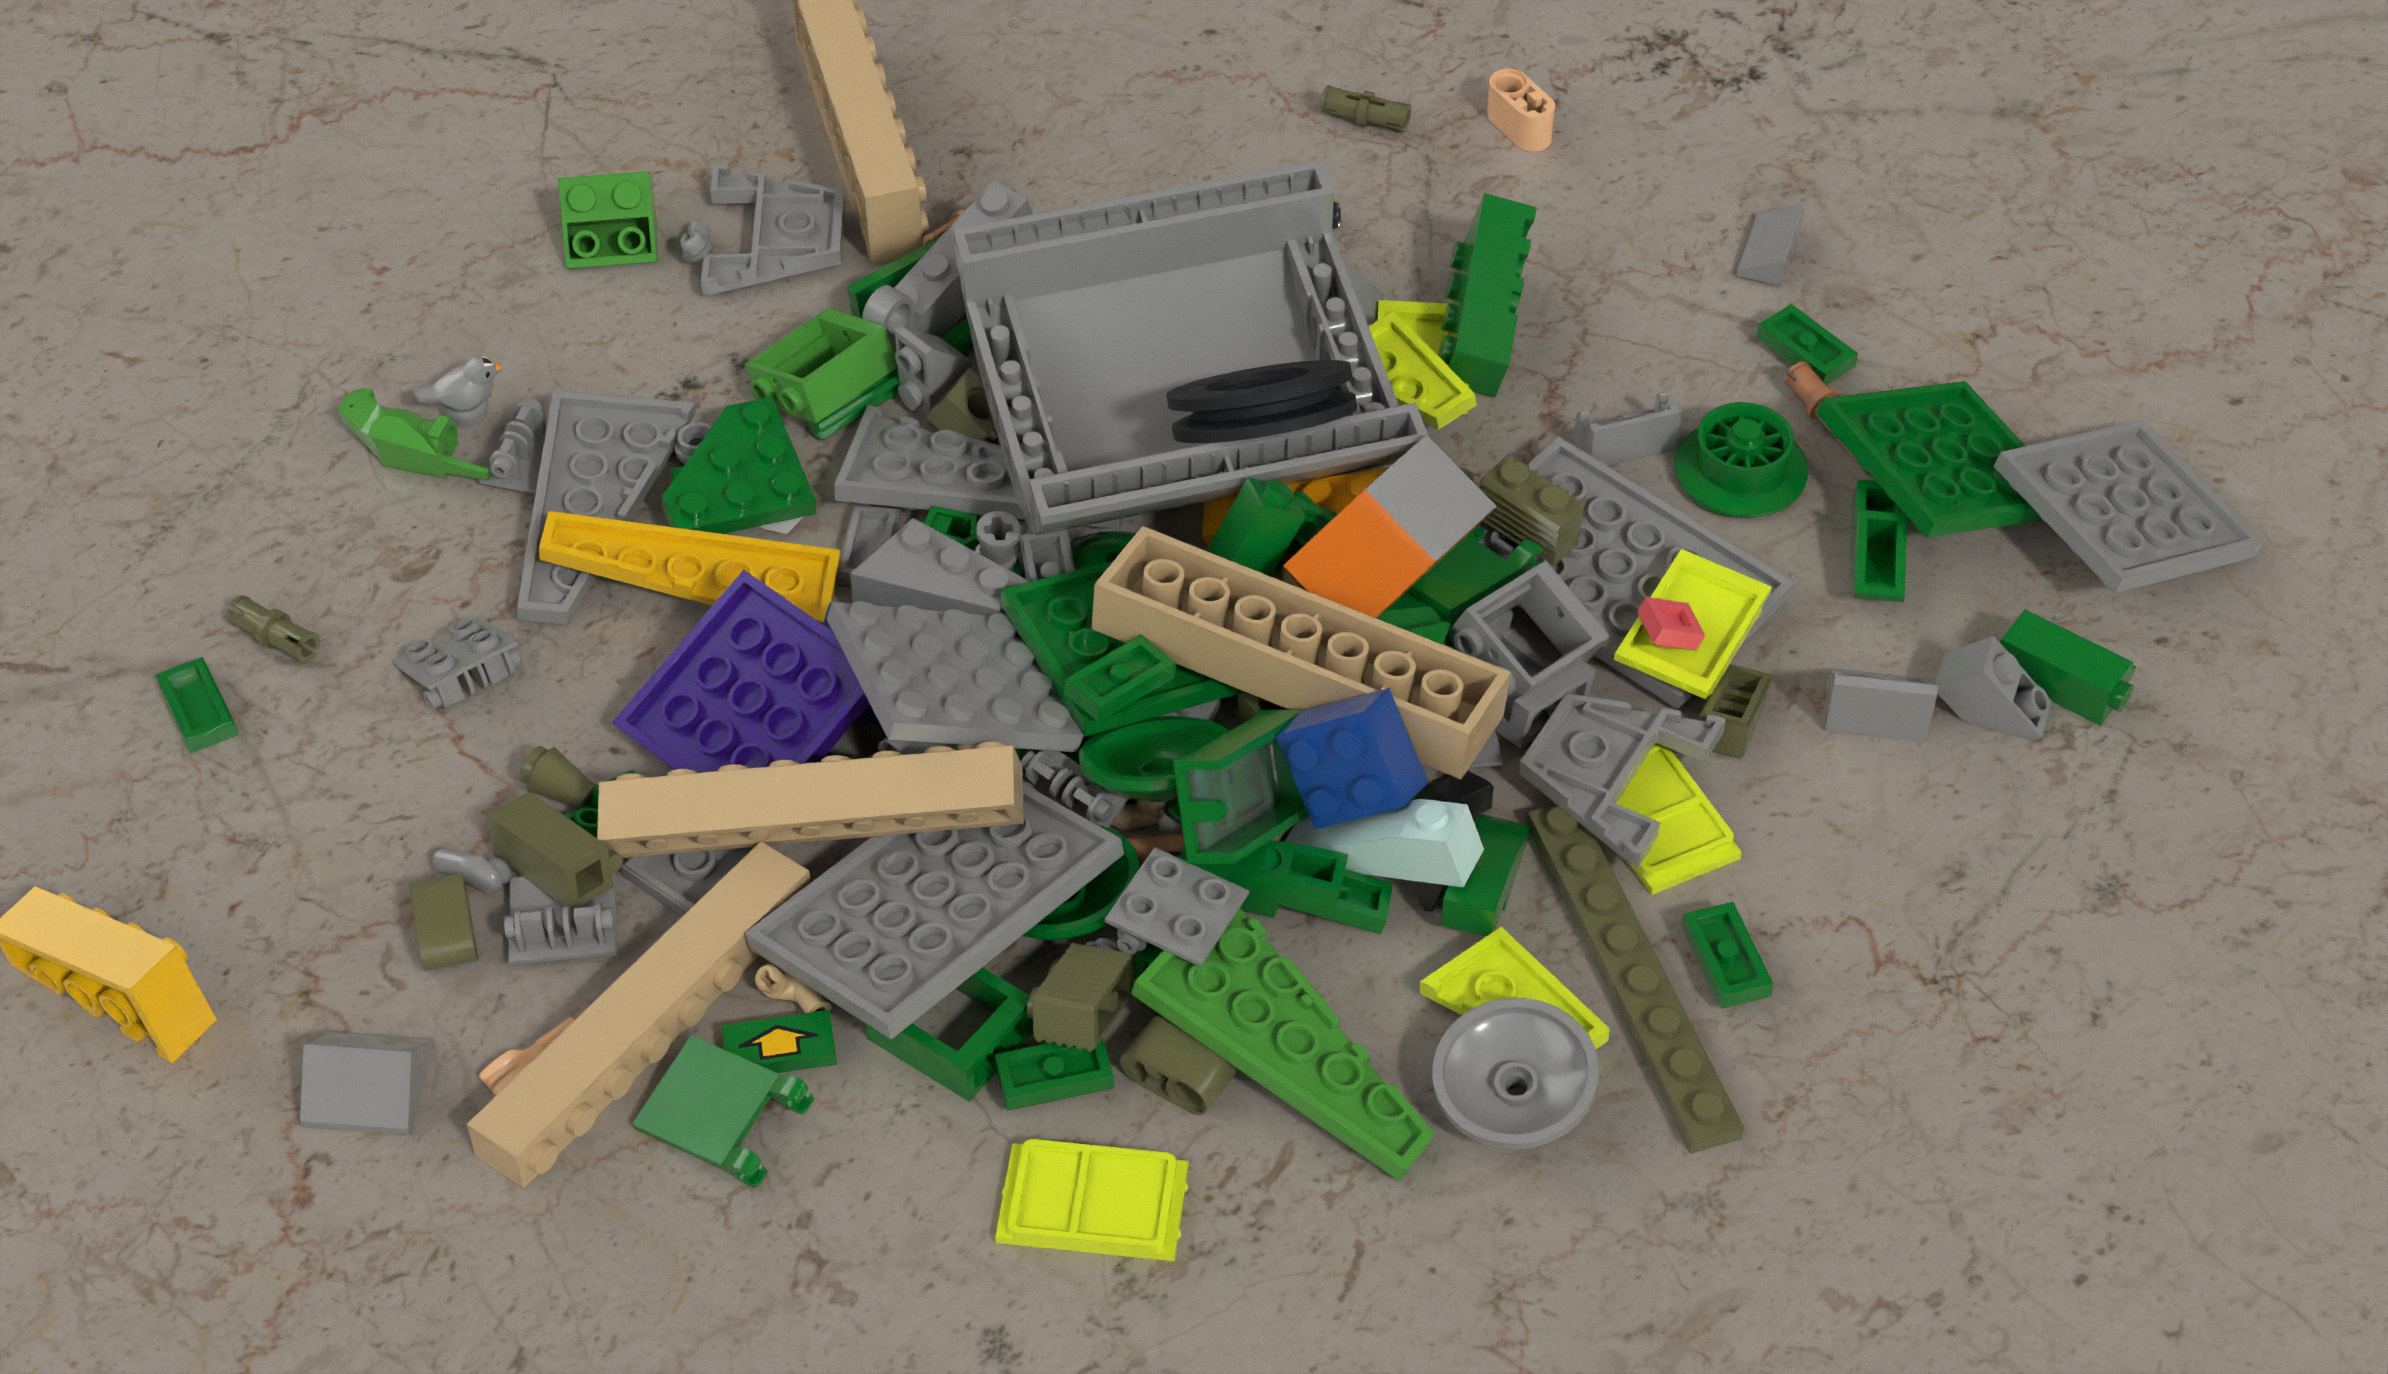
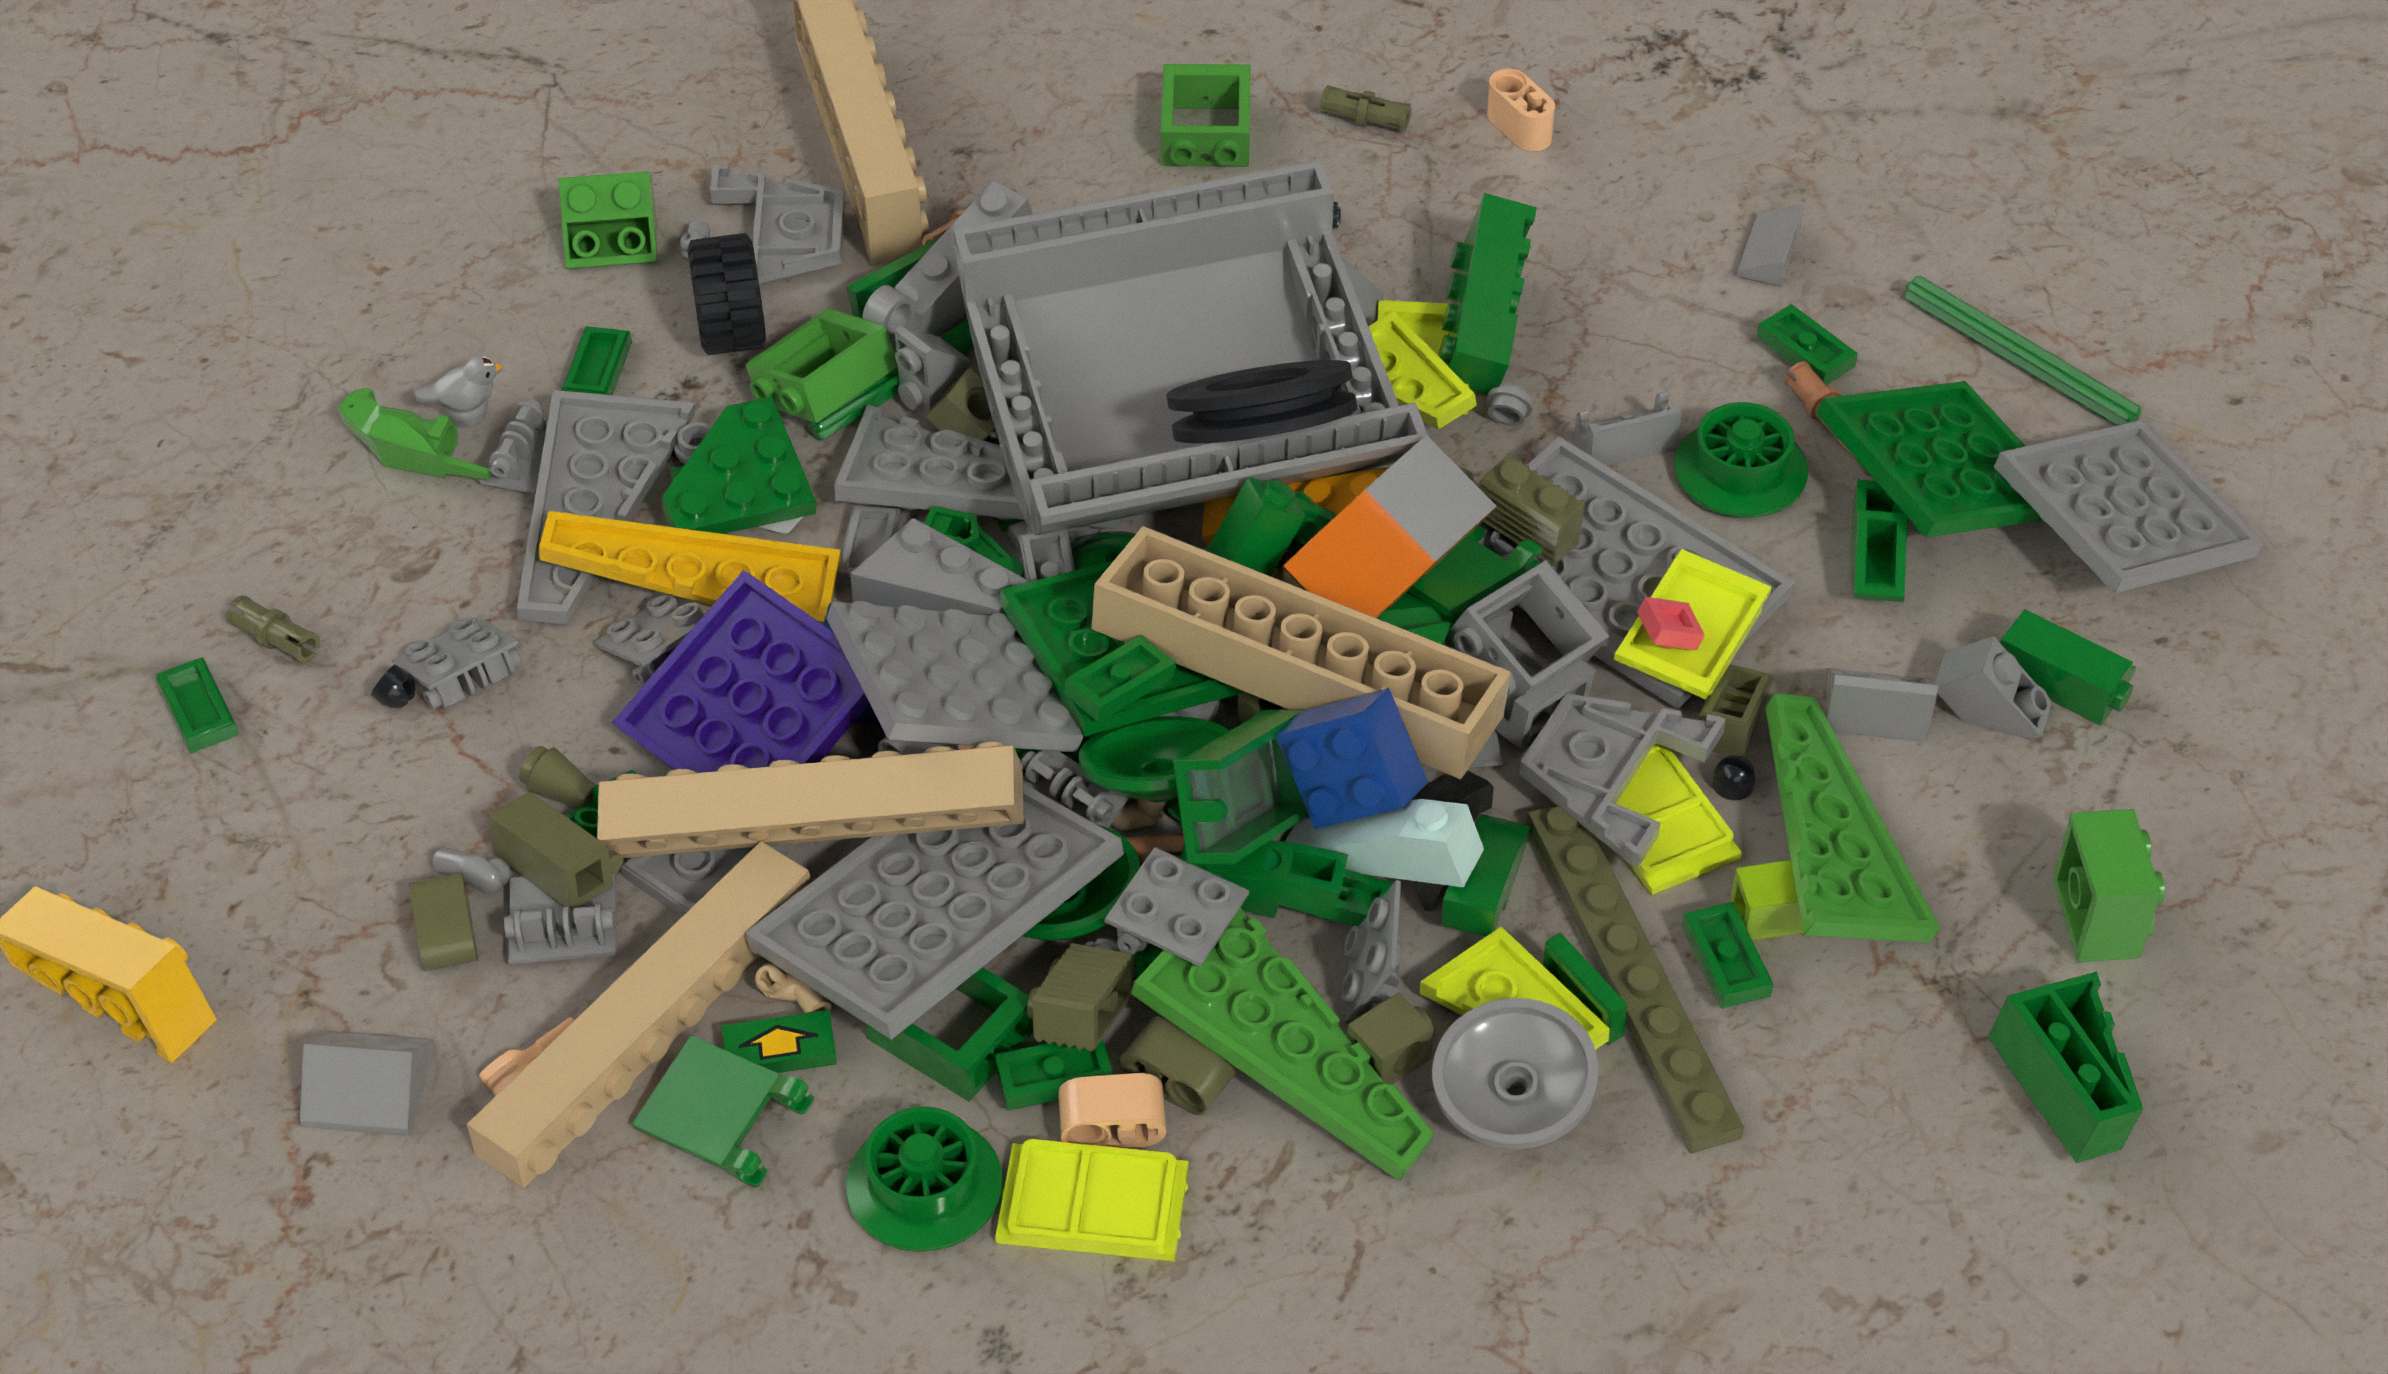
light grey bush [975,511,1021,571] -> none
none -> black hinge [371,664,416,708]
none -> green tile [561,326,632,395]
none -> light grey hinge [593,594,711,687]
none -> black tyre [687,233,766,355]
none -> green piece [846,1107,1003,1252]
none -> light nougat beam [1058,1073,1166,1148]
none -> bright green window [1161,64,1251,167]
none -> light grey hinge [1341,880,1401,1024]
none -> olive brick [1347,992,1434,1084]
none -> light grey plate [1486,384,1533,426]
none -> green tile [1543,932,1628,1045]
none -> black hinge [1713,755,1755,800]
none -> lime brick [1730,860,1803,940]
none -> bright green wing [1765,693,1941,942]
none -> green axle [1904,276,2142,425]
none -> green wedge [1988,971,2143,1163]
none -> bright green brick [2053,809,2165,963]

